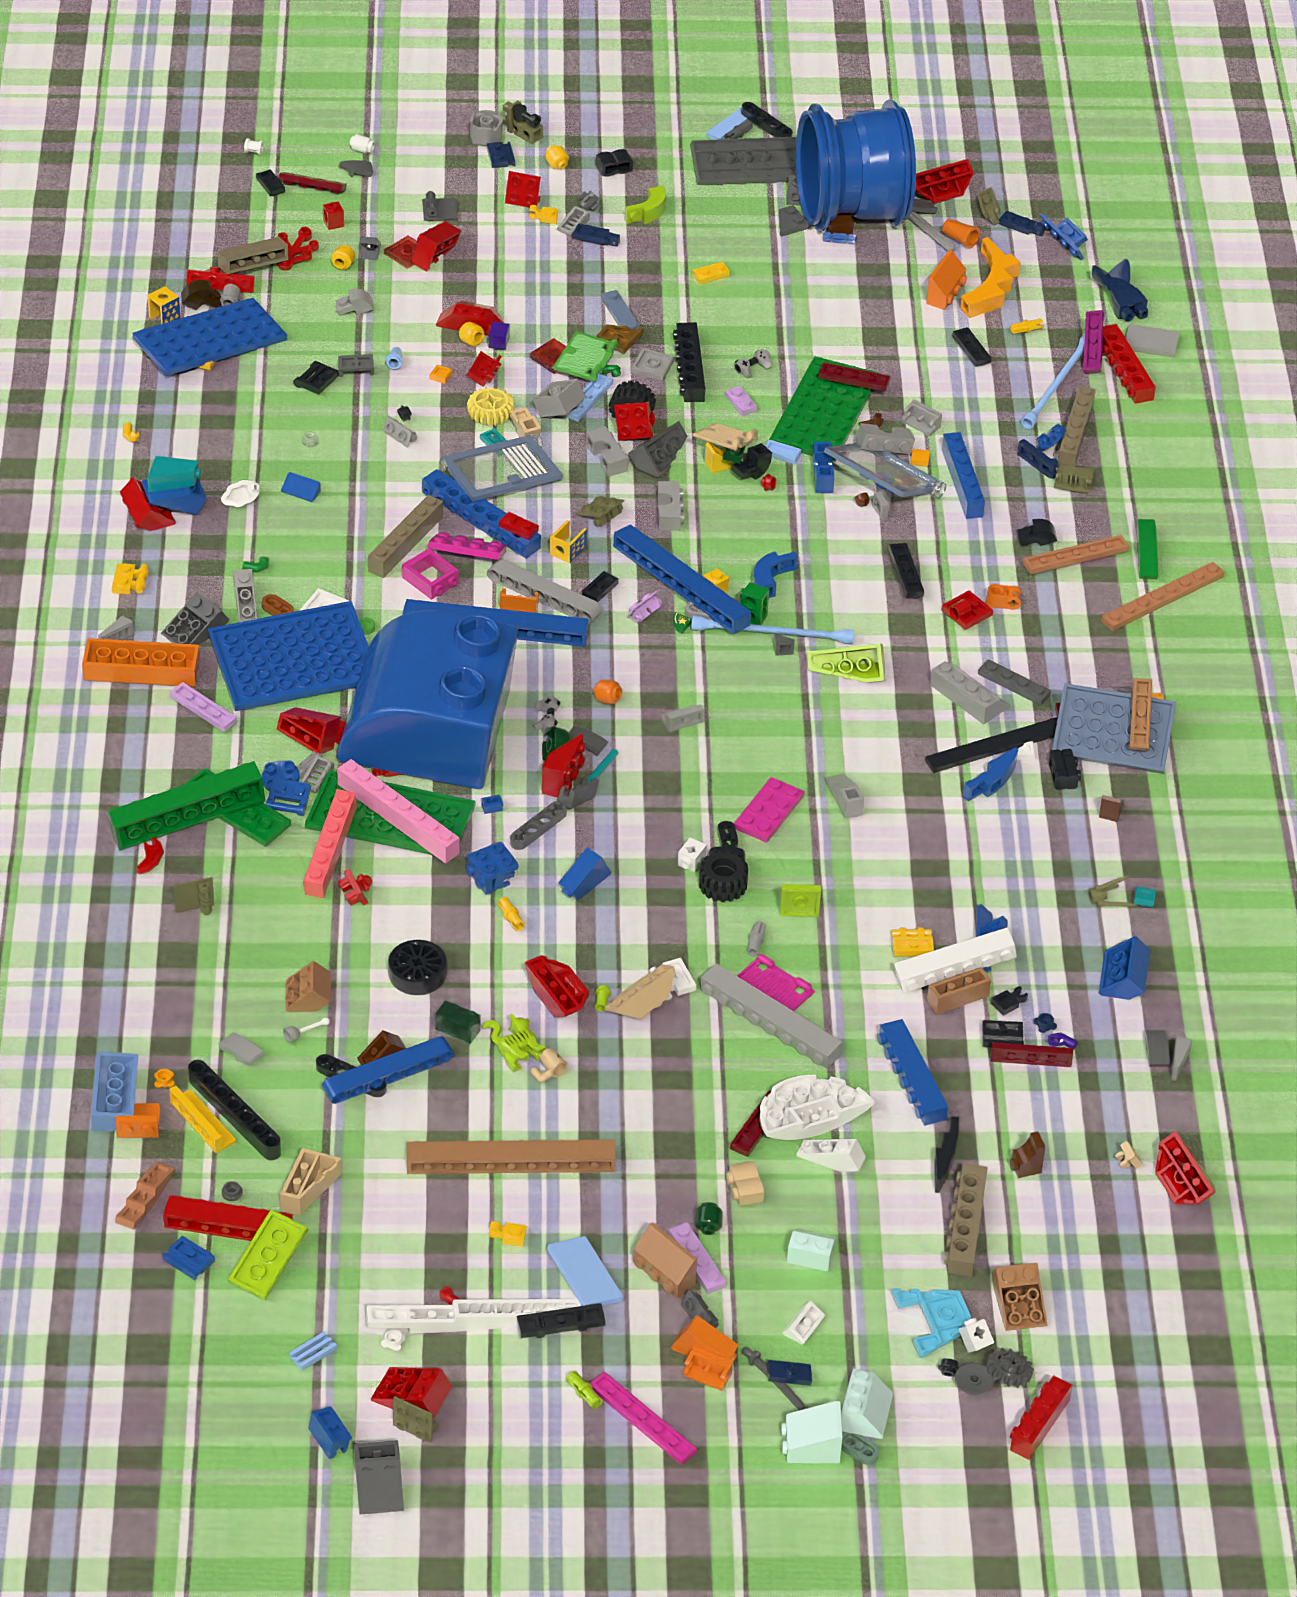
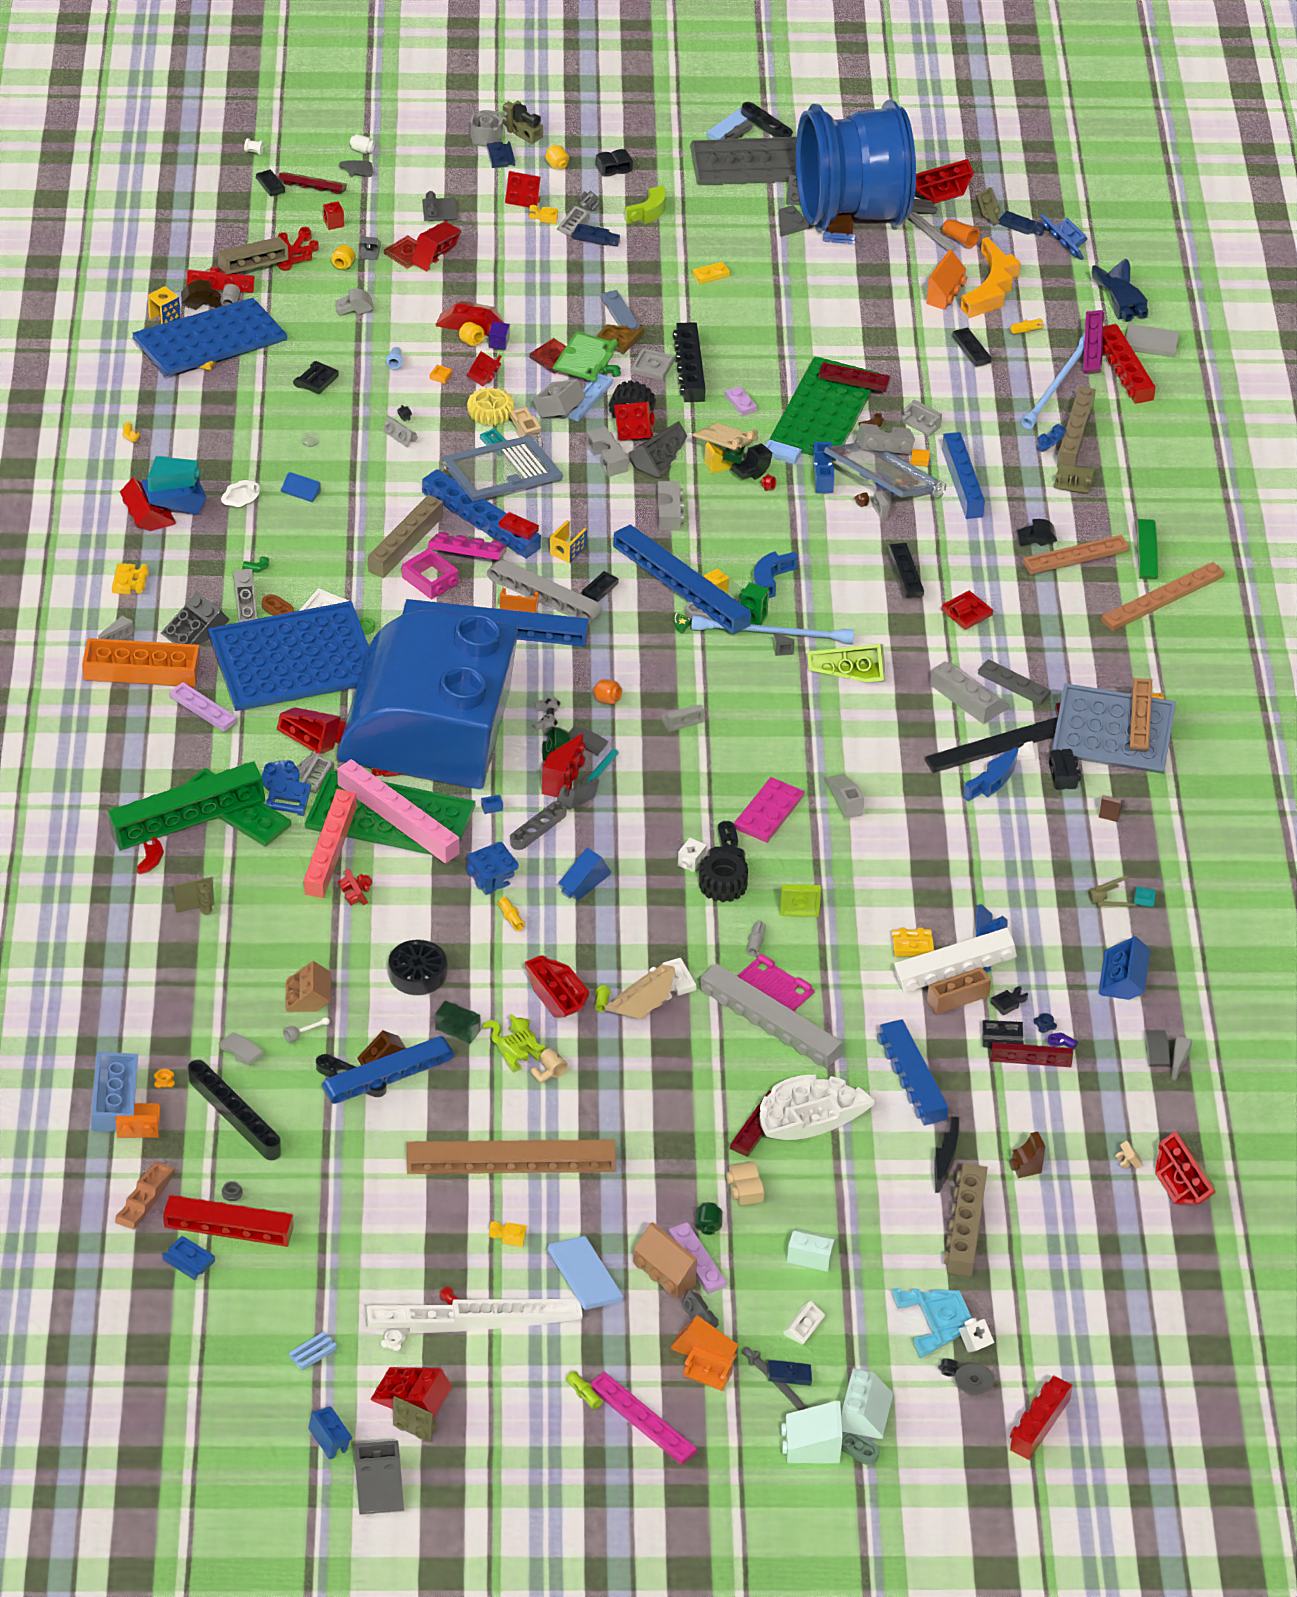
yellow panel [169,1086,236,1153] -> none
lime tile [228,1209,308,1301] -> none
tan wedge [280,1148,342,1215] -> none
dark grey hinge [338,354,374,377] -> none
black hinge [517,1303,606,1338] -> none
olive hinge [576,496,624,527] -> none
lavender hinge [627,590,663,623] -> none
light grey piece [734,349,772,378] -> none
white slope [796,1139,866,1172] -> none
orange piece [985,584,1021,610] -> none
dark grey gear [986,1348,1034,1388] -> none
medium nougat slope [991,1263,1048,1331] -> none
dark blue plate [1017,439,1058,479] -> none

